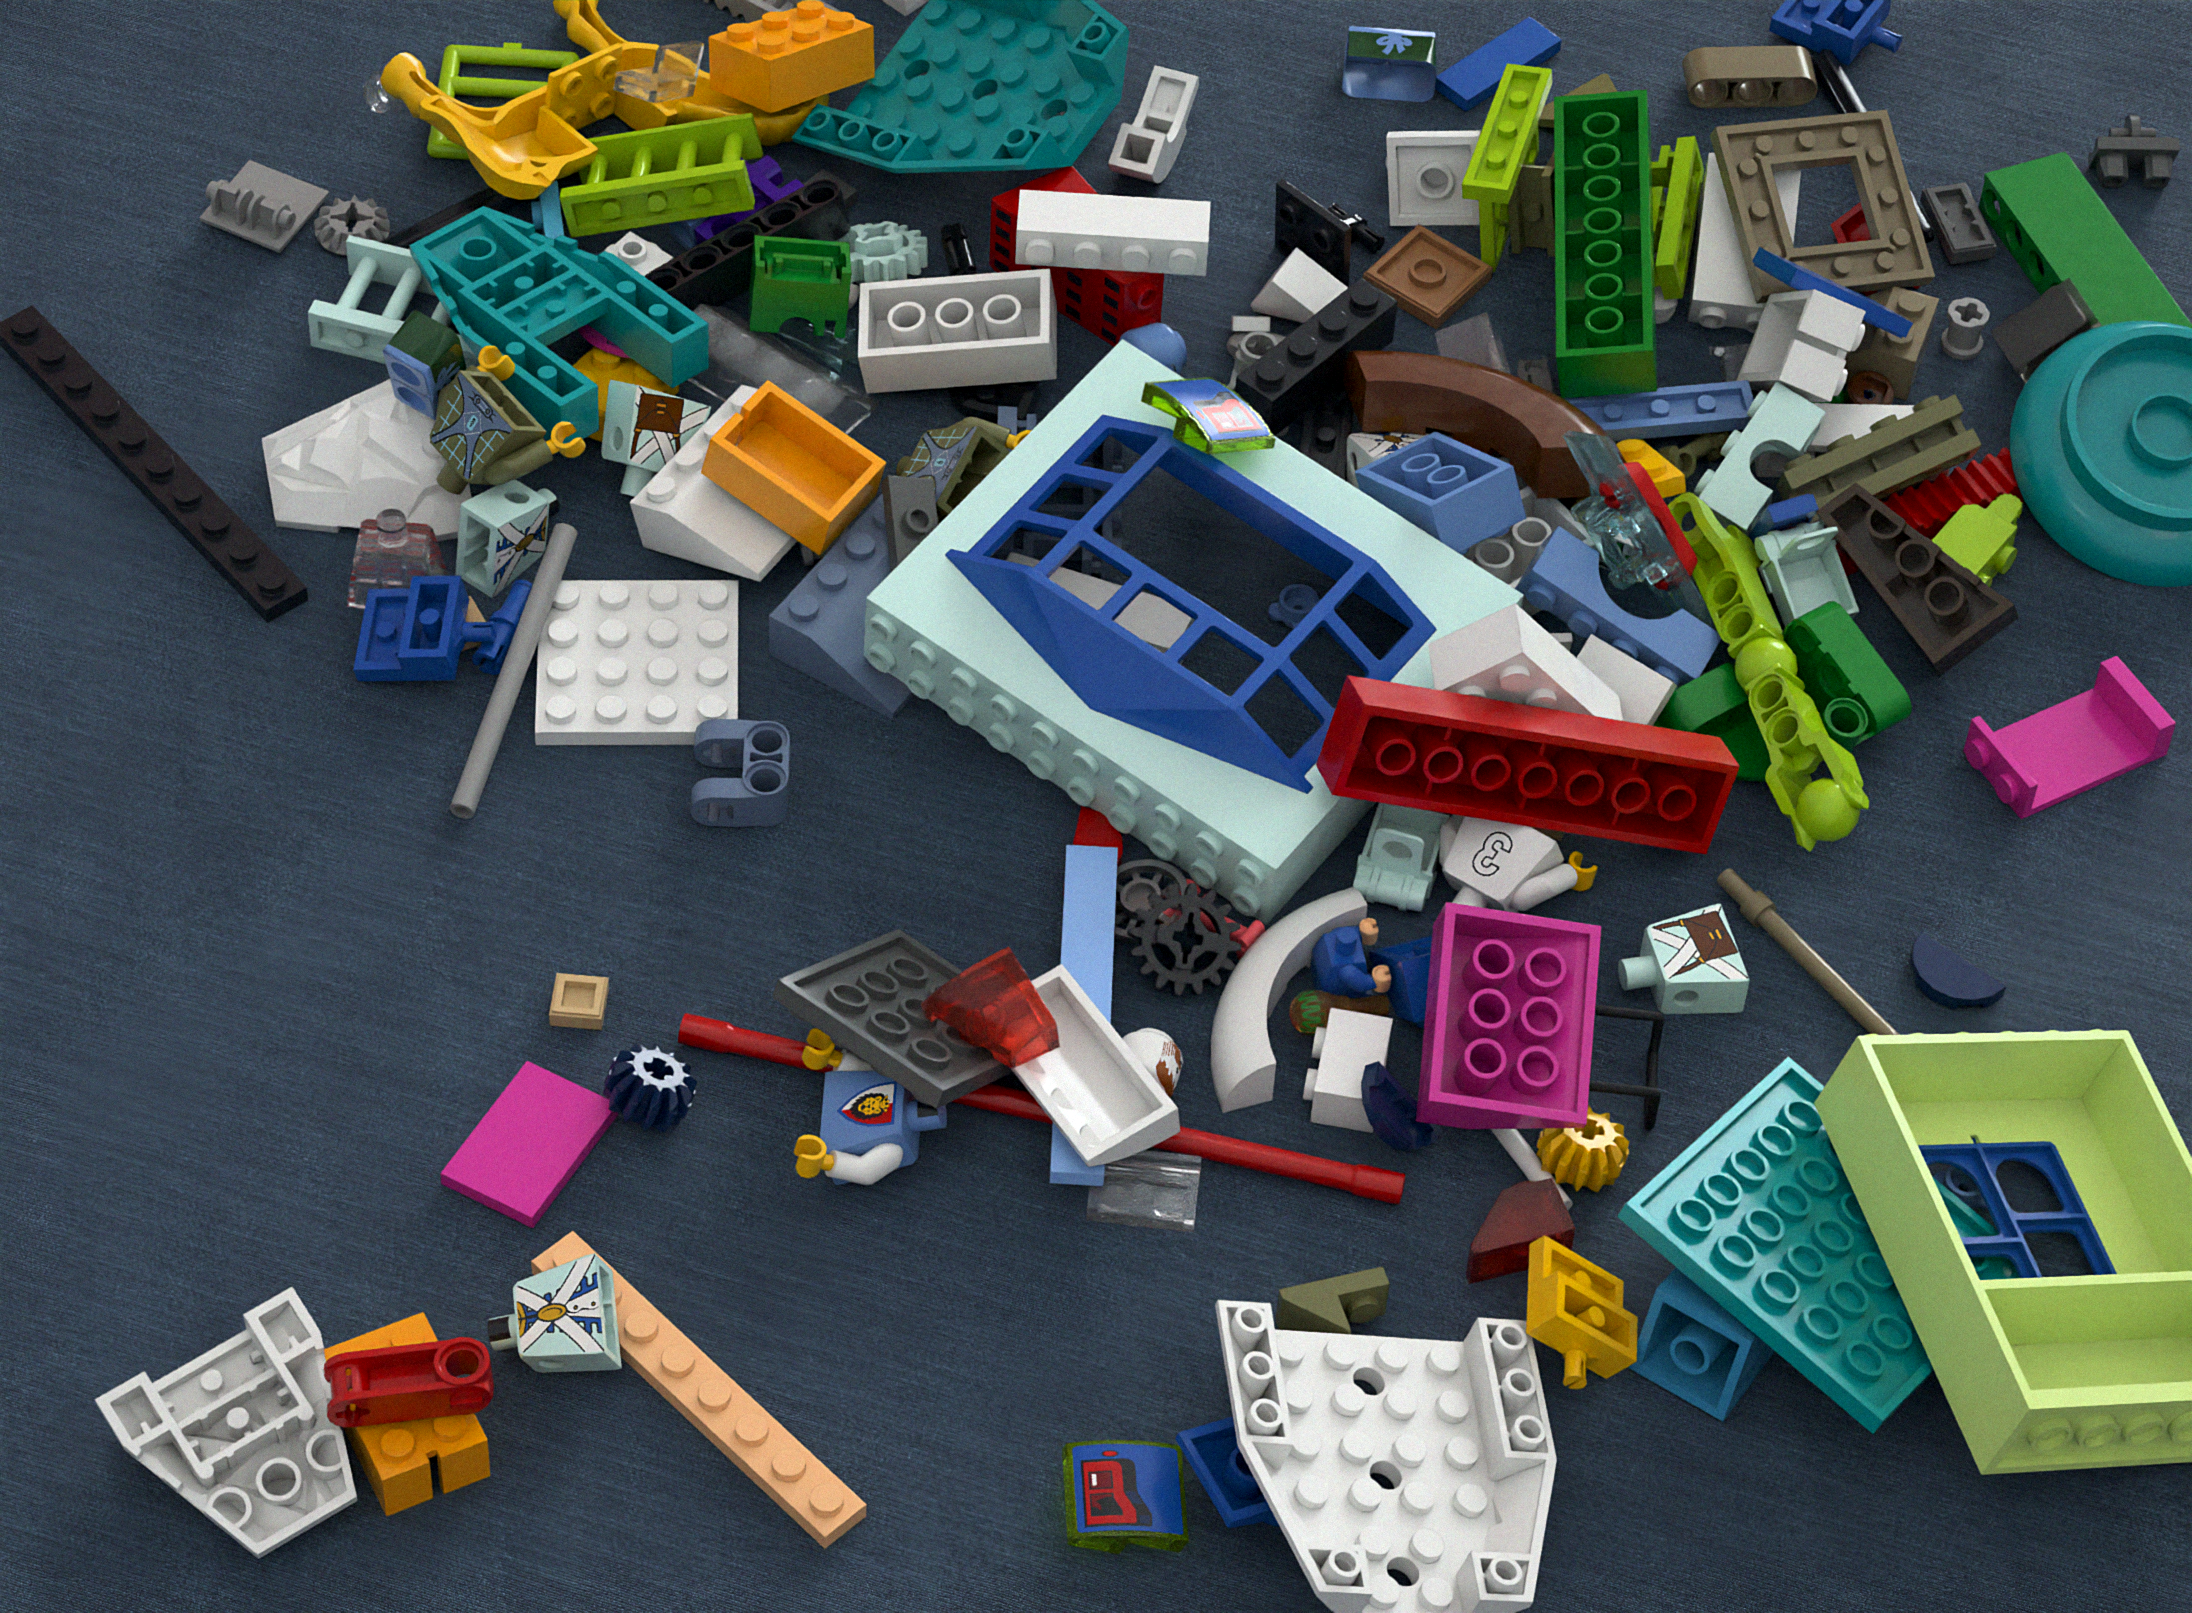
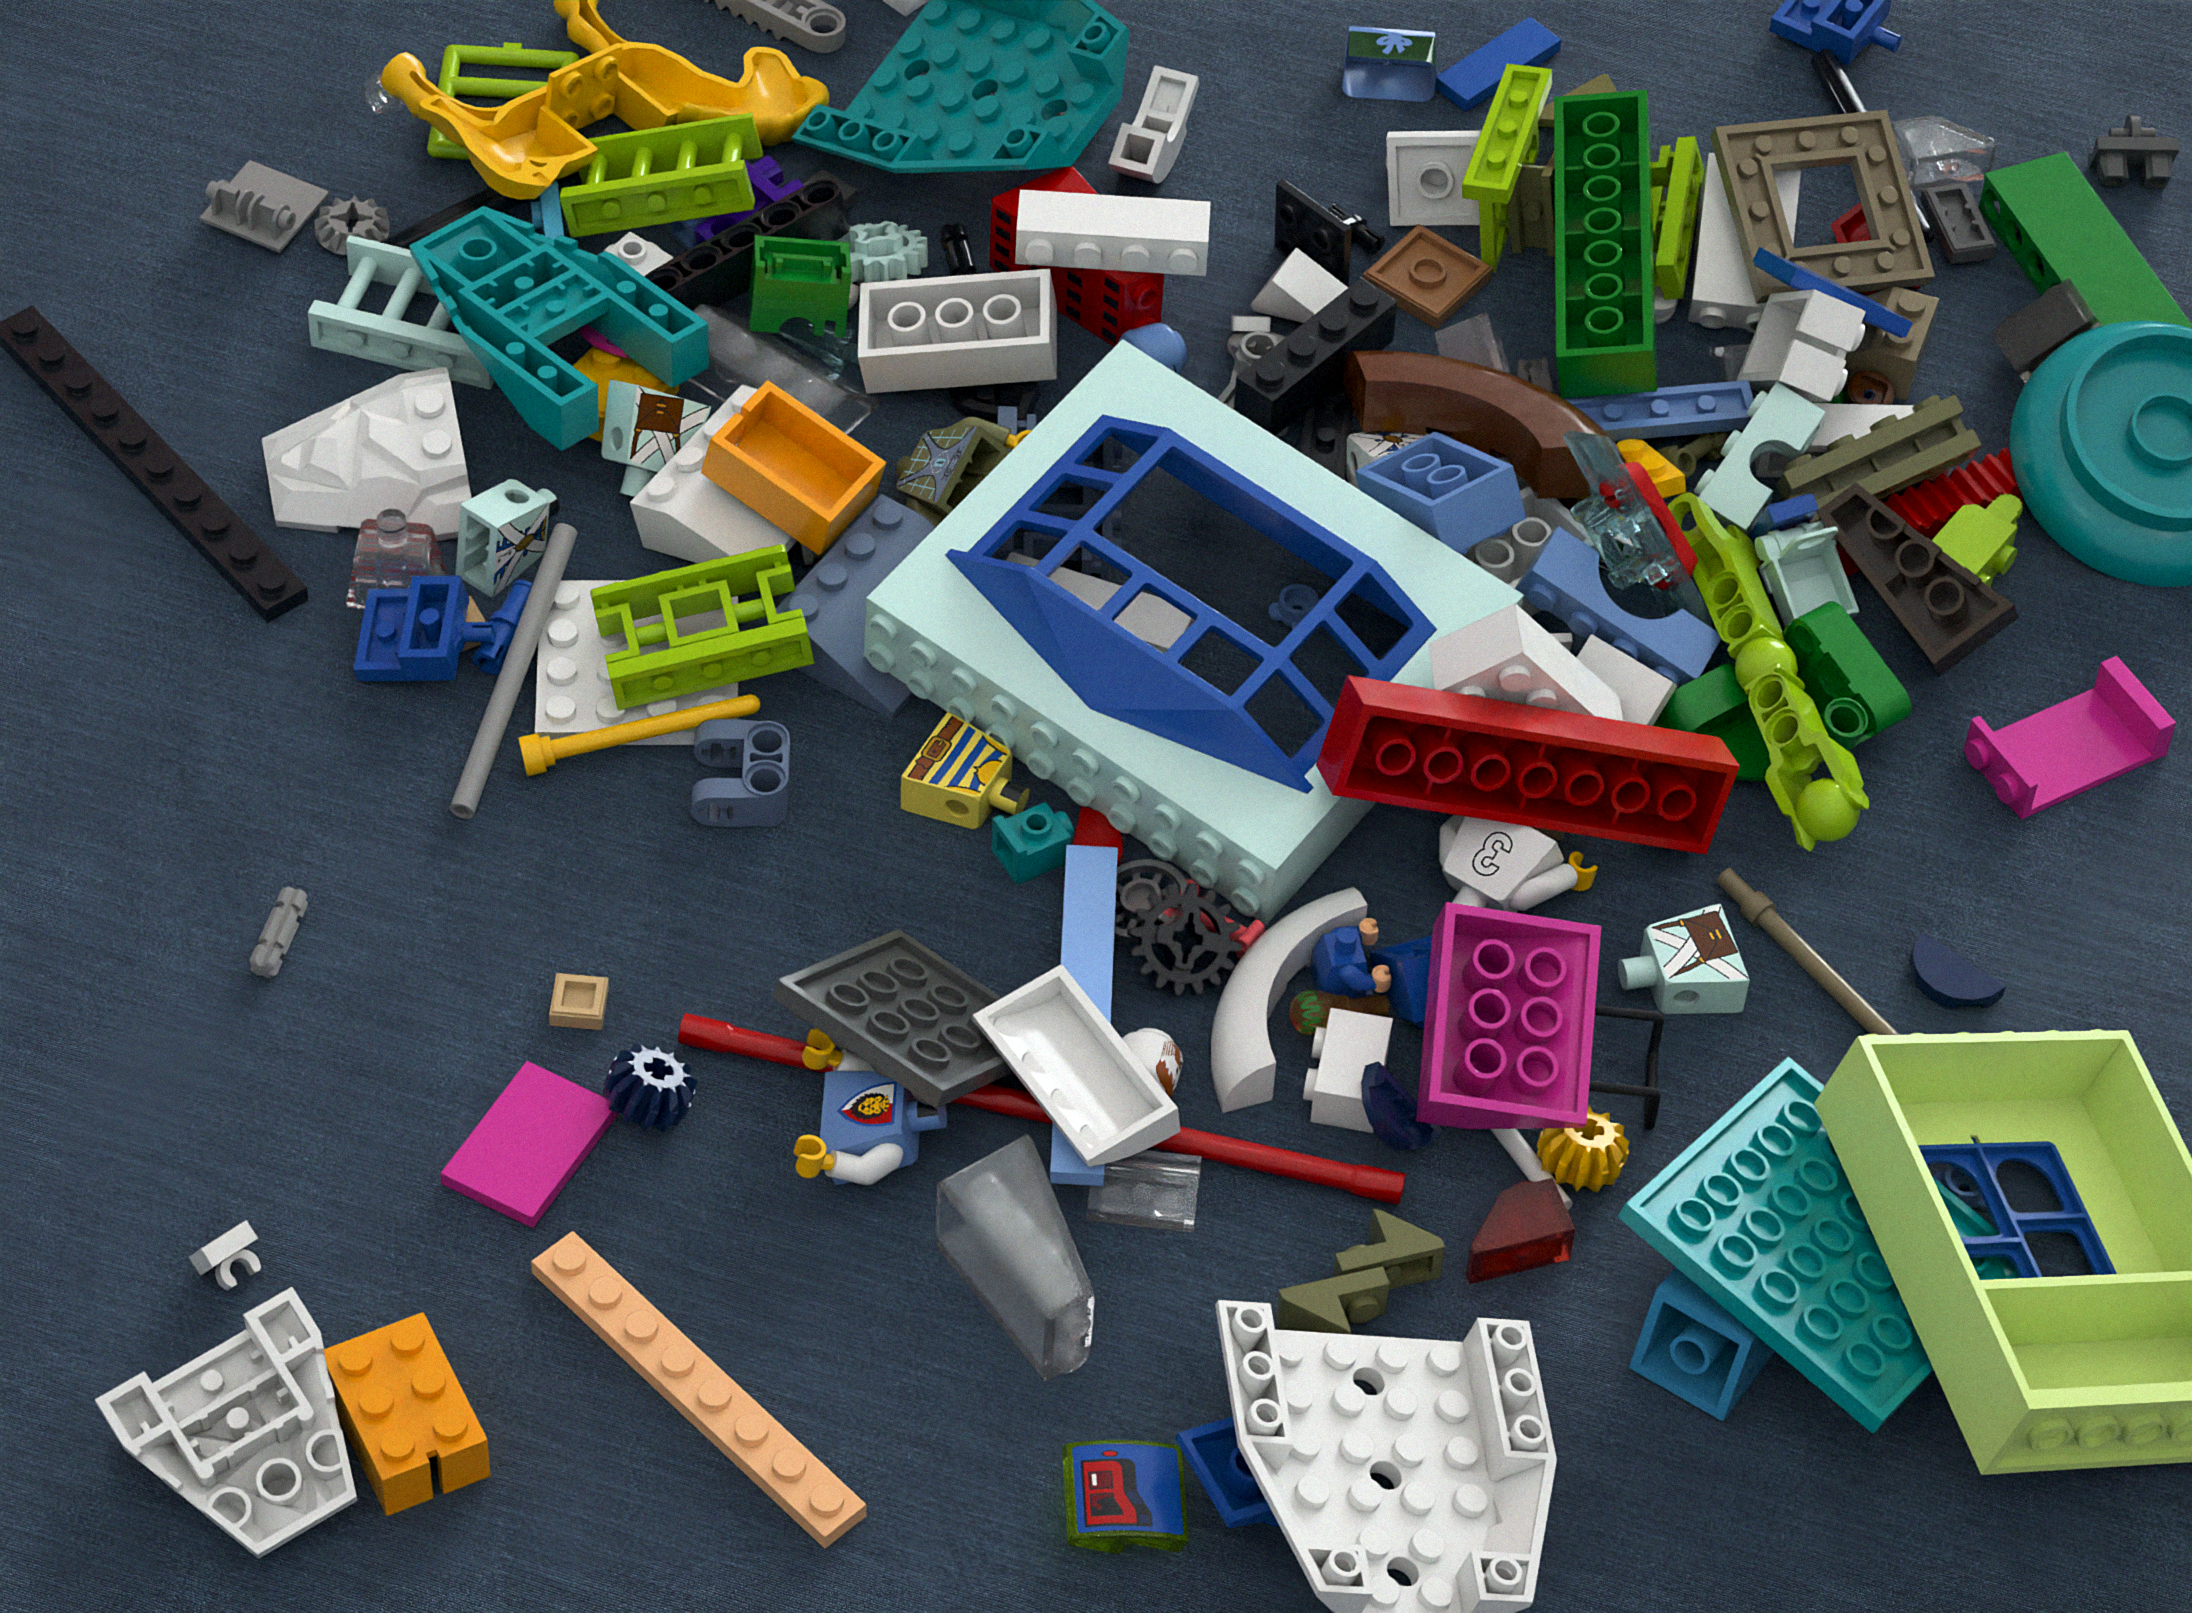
red piece [323,1337,494,1427] -> none
piece [383,311,467,420] -> none
olive torso [429,345,586,495] -> none
torso [488,1253,622,1373] -> none
clear panel [613,41,704,103] -> none
light orange piece [708,0,875,113] -> none
dark grey plate [881,475,938,572] -> none
clear red slope [921,946,1060,1069] -> none
slope [1141,377,1276,455] -> none
light aqua piece [1353,803,1450,913] -> none
yellow plate [1526,1235,1638,1390] -> none
dark tan beam [1682,46,1818,108] -> none
light grey bush [1940,297,1990,360] -> none
none -> white tile [189,1220,261,1291]
none -> light grey axle [249,886,308,979]
none -> yellow piece [518,694,760,777]
none -> lime fence [590,544,815,711]
none -> light yellow torso [901,712,1030,829]
none -> clear slope [935,1134,1095,1382]
none -> teal brick [991,802,1074,885]
none -> olive slope [1332,1209,1445,1289]
none -> clear slope [1891,115,1997,191]

